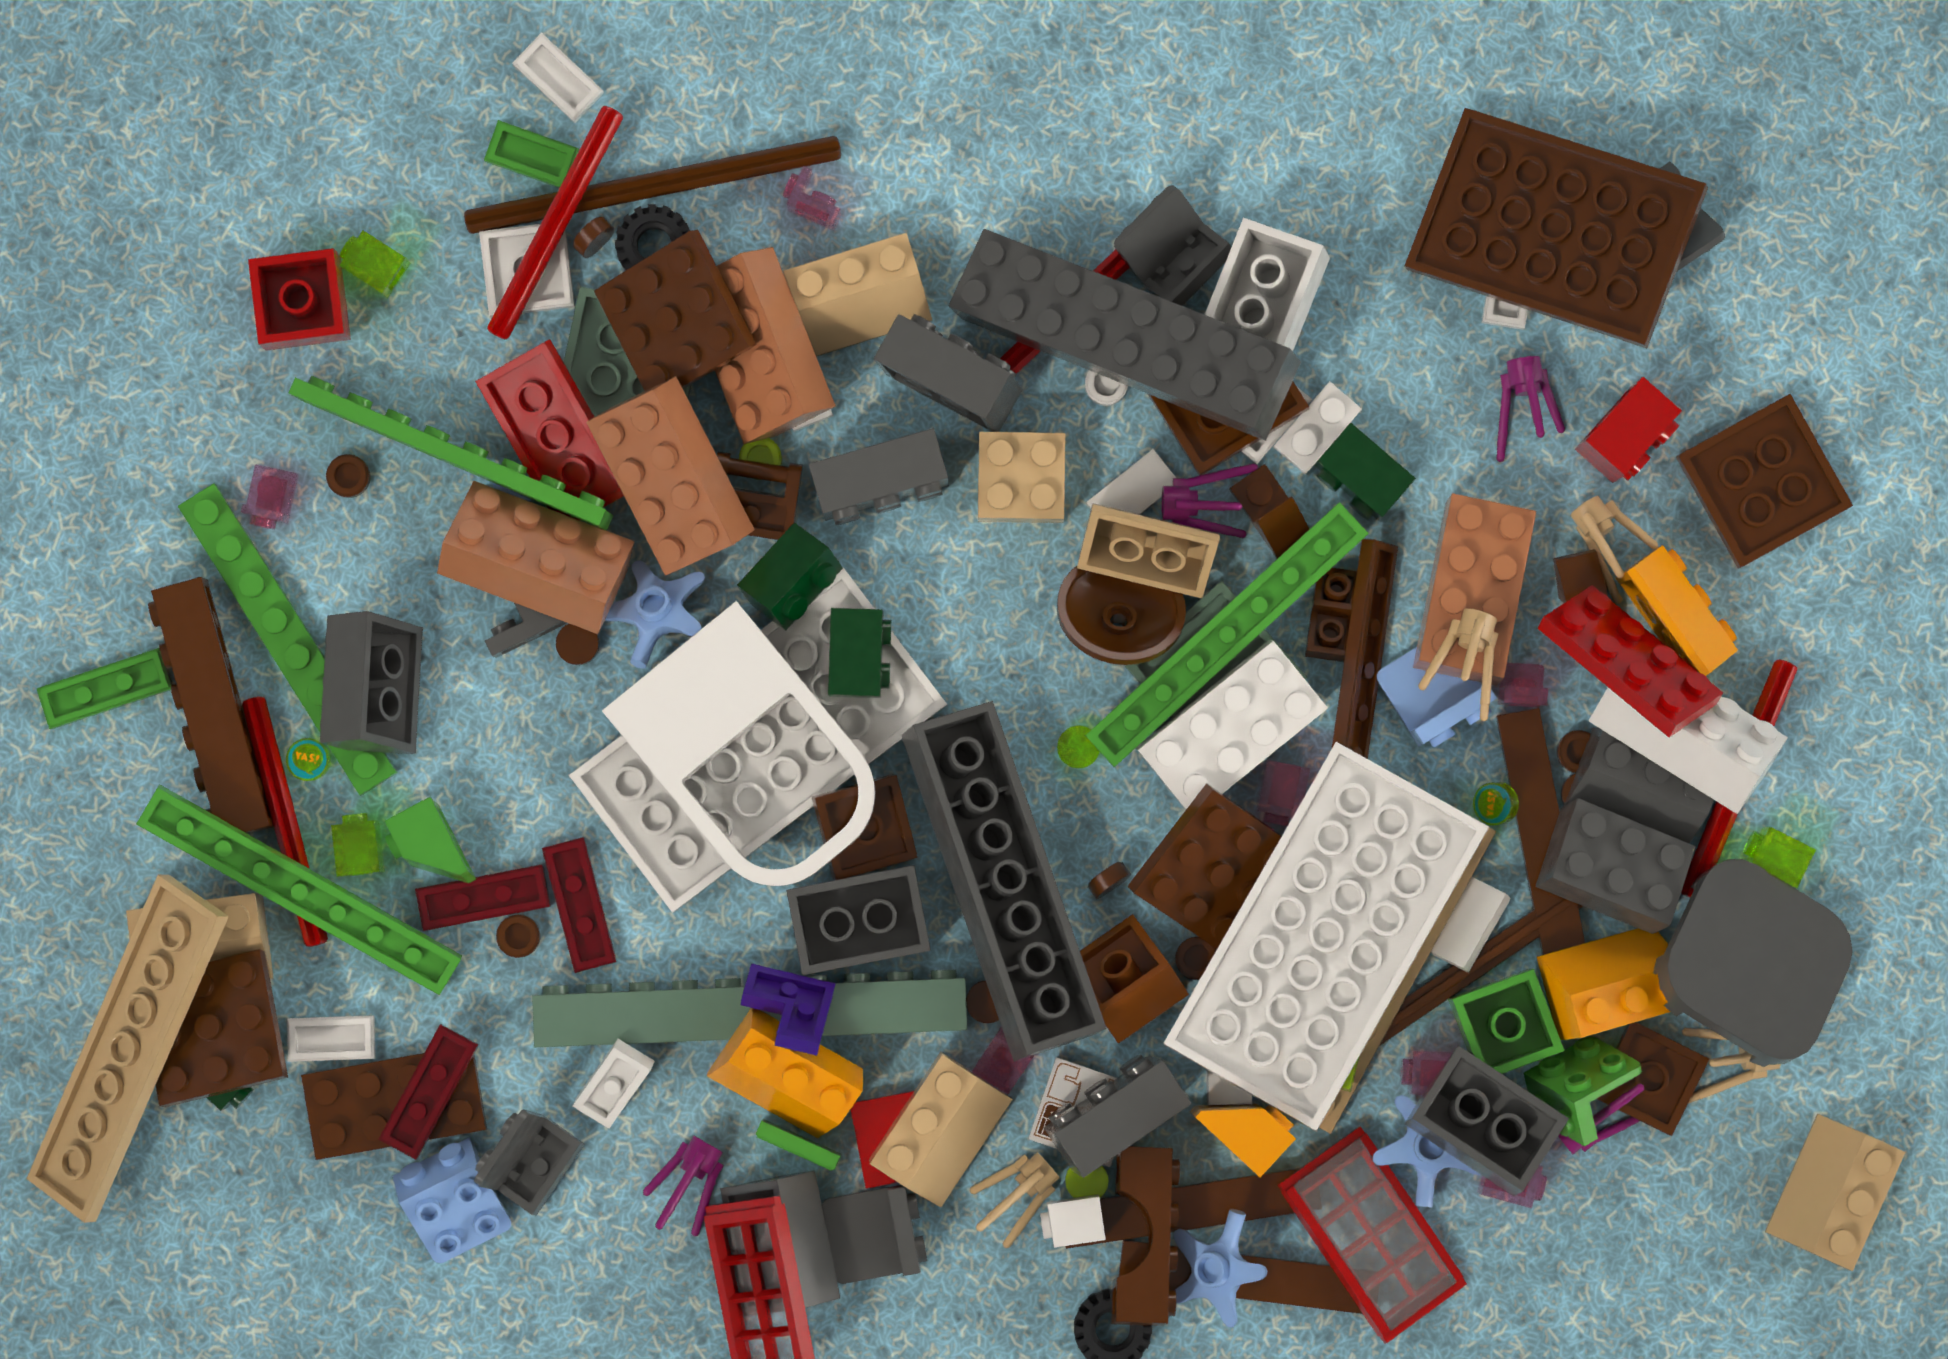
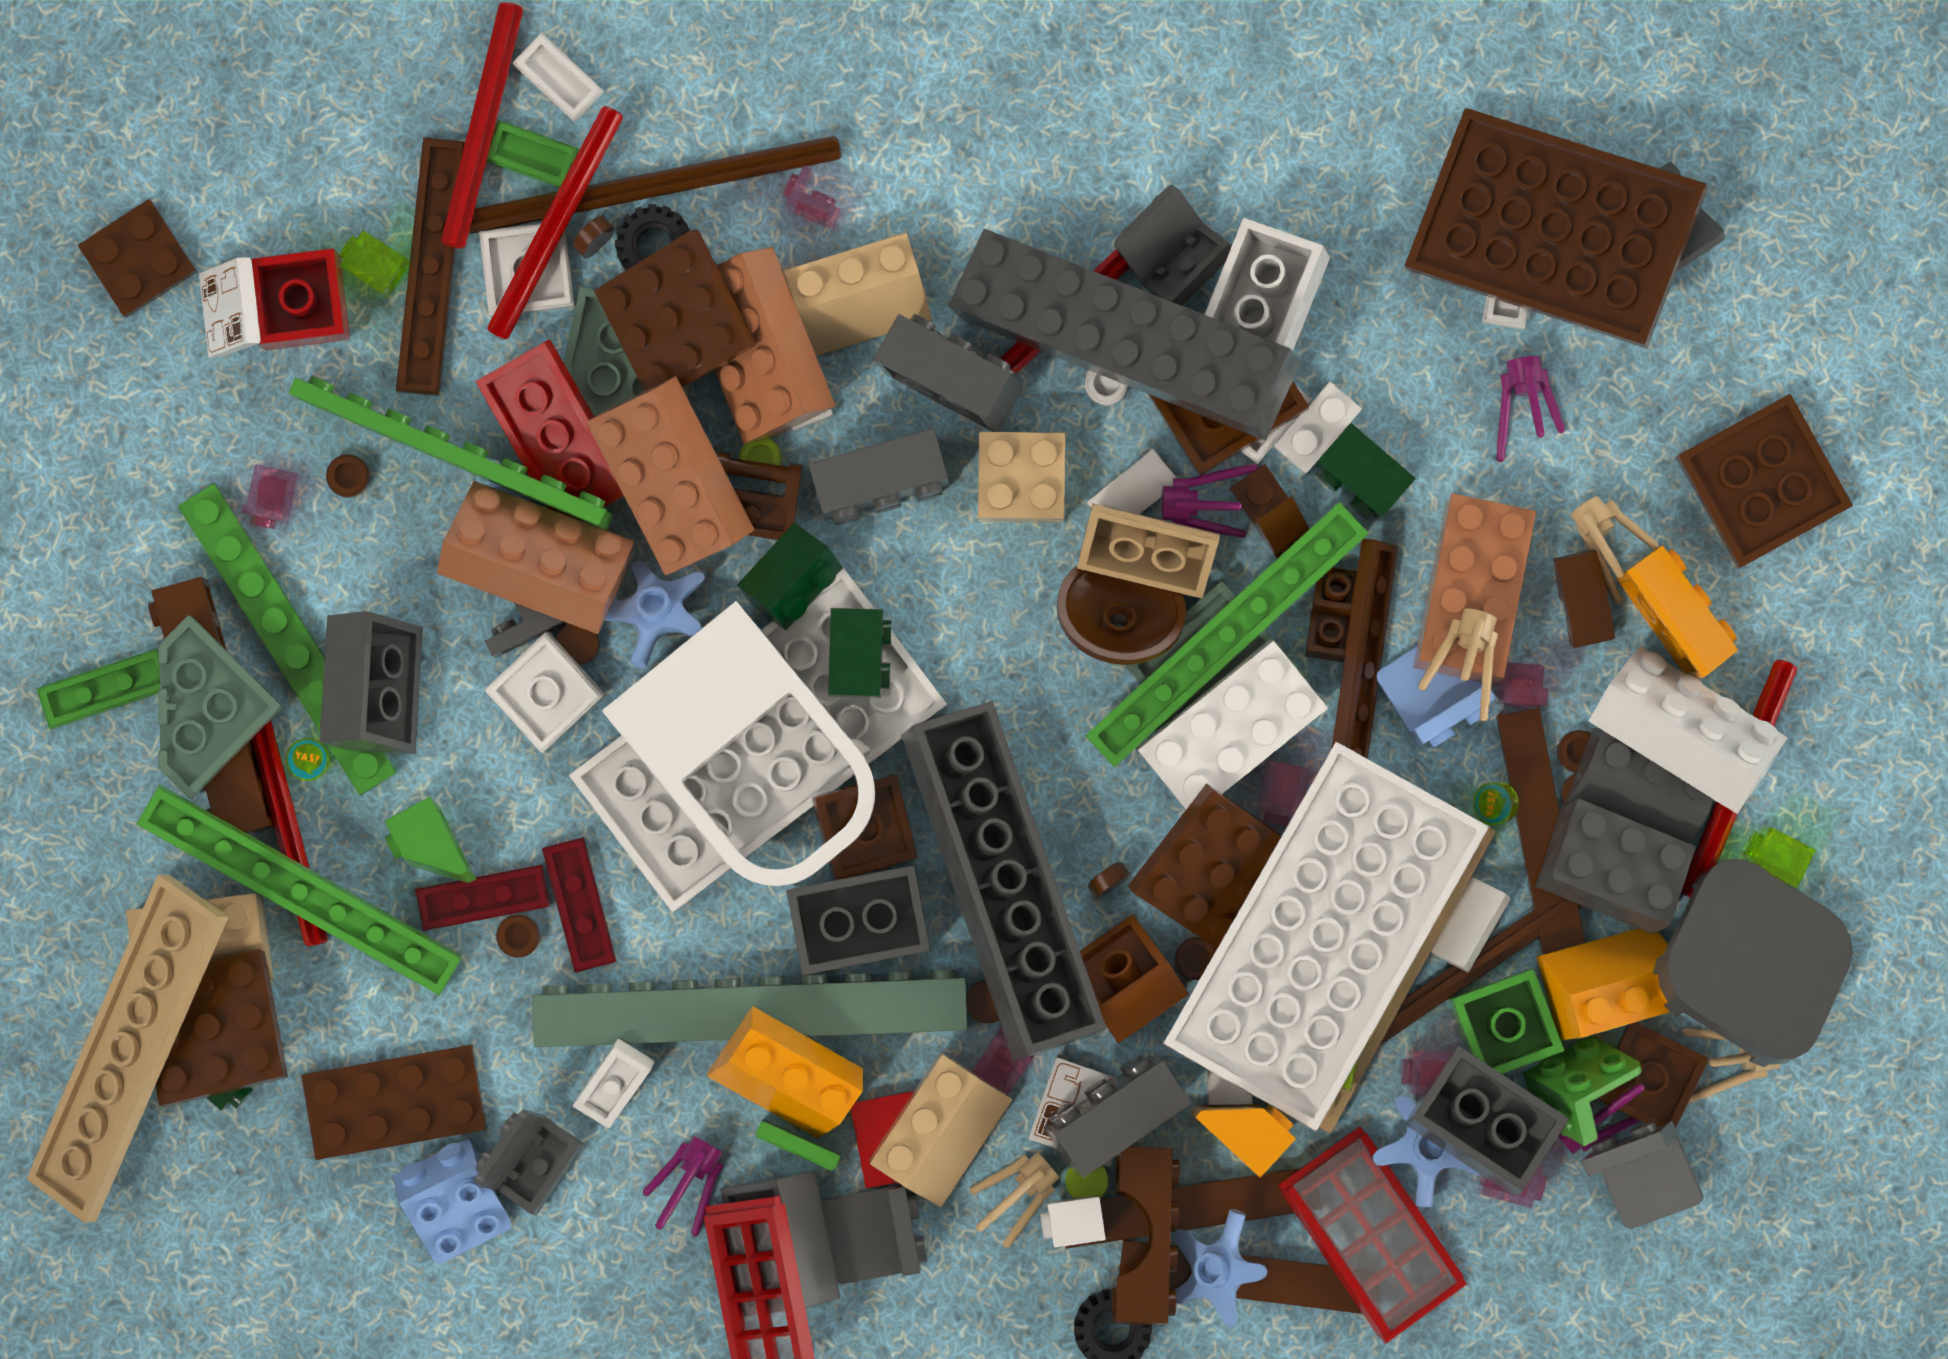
white tile [287,1015,376,1062] -> none
clear neon green brick [331,813,385,877] -> none
dark red tile [378,1024,479,1160] -> none
dark purple plate [740,963,836,1056] -> none
clear neon green tile [1057,725,1099,769] -> none
red plate [1537,585,1723,738] -> none
red brick [1575,377,1682,483] -> none
tan slope [1765,1114,1906,1271] -> none
none -> reddish brown plate [78,199,197,318]
none -> sand green plate [158,615,284,799]
none -> white tile [199,257,261,358]
none -> reddish brown tile [396,137,465,397]
none -> red axle [441,2,523,249]
none -> white tile [485,631,606,753]
none -> dark grey bracket [1581,1121,1703,1229]

